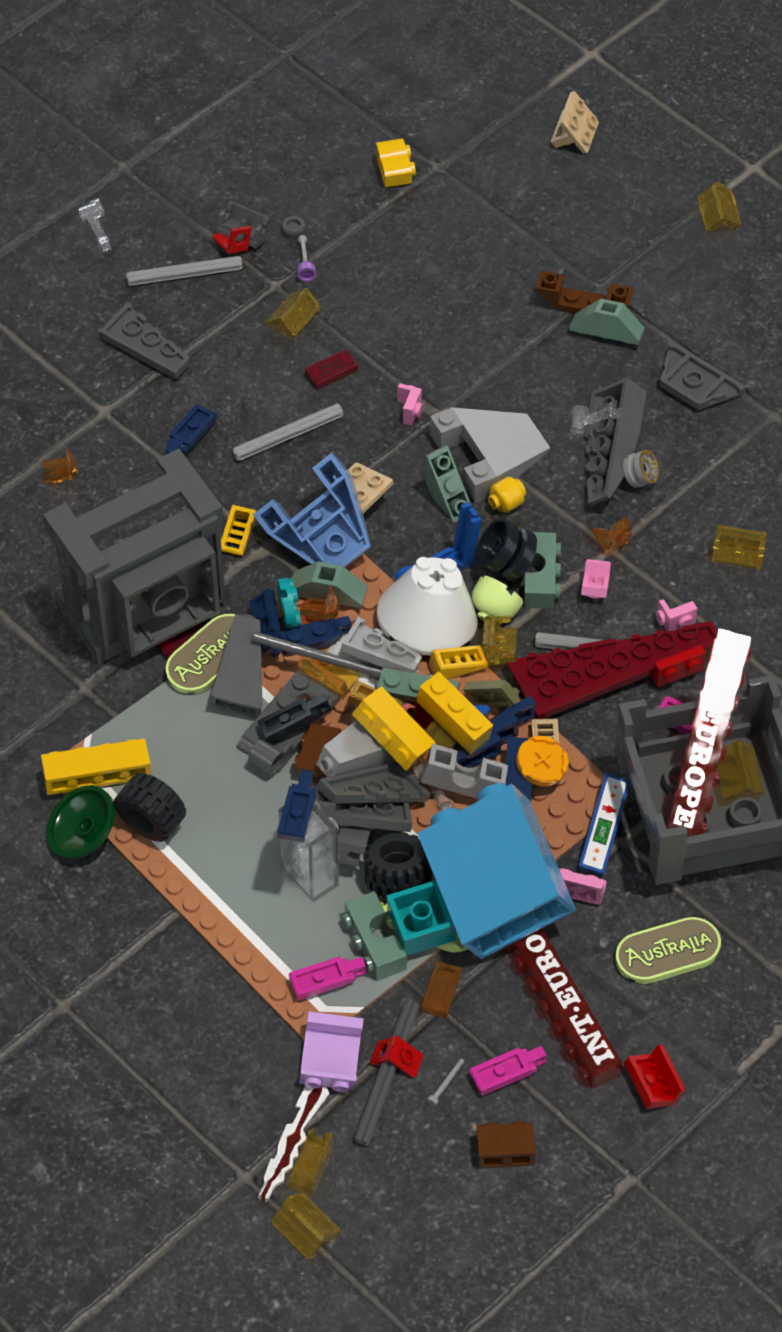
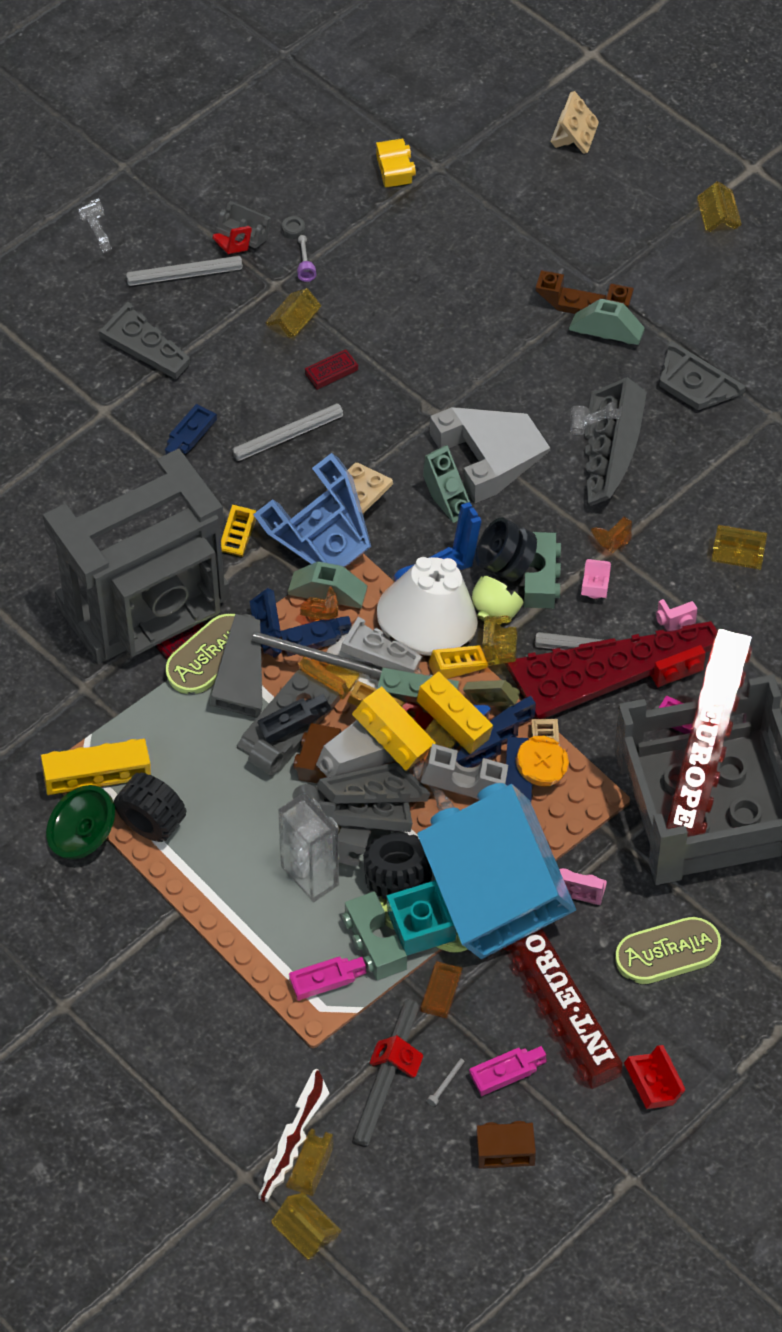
clear orange plate [42,449,79,484] -> none
teal plate [277,577,301,629] -> none
dark blue hinge [277,770,316,843] -> none
lavender panel [299,1011,364,1092] -> none
bright pink bracket [397,384,423,426] -> none
yellow head [488,476,526,513] -> none
tile [577,773,630,877] -> none
light grey wheel [623,450,659,488] -> none
clear yellow panel [713,740,765,800] -> none

